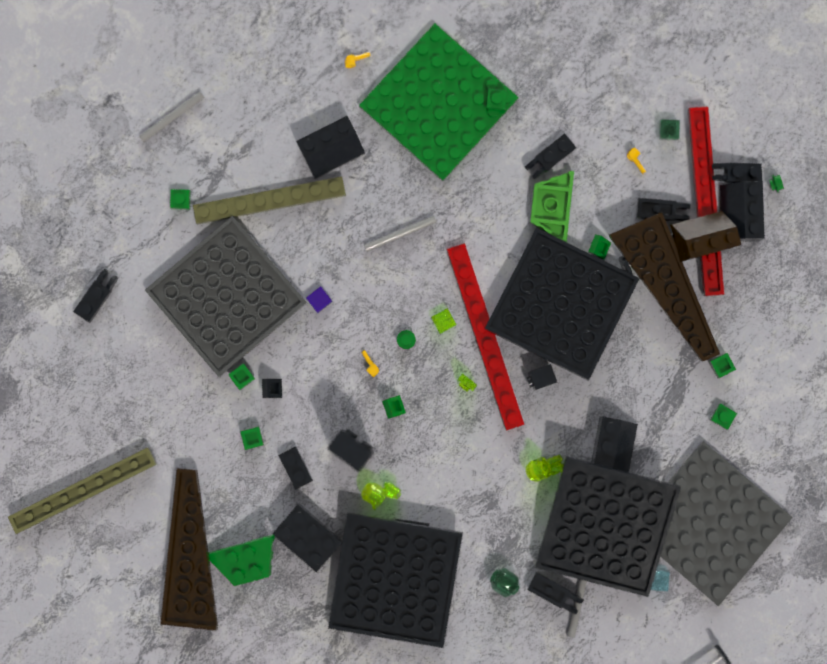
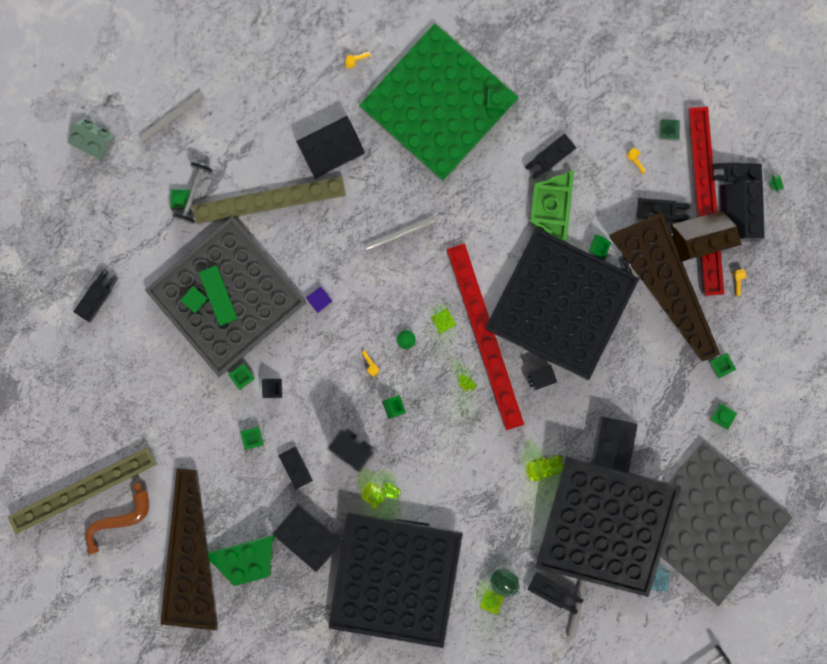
none -> sand green bracket [68,119,115,160]
none -> dark orange animal [85,482,150,555]
none -> axle [173,162,213,224]
none -> green tile [180,286,208,313]
none -> green tile [199,265,238,326]
none -> clear neon green plate [479,589,505,615]
none -> yellow hand [733,269,746,296]

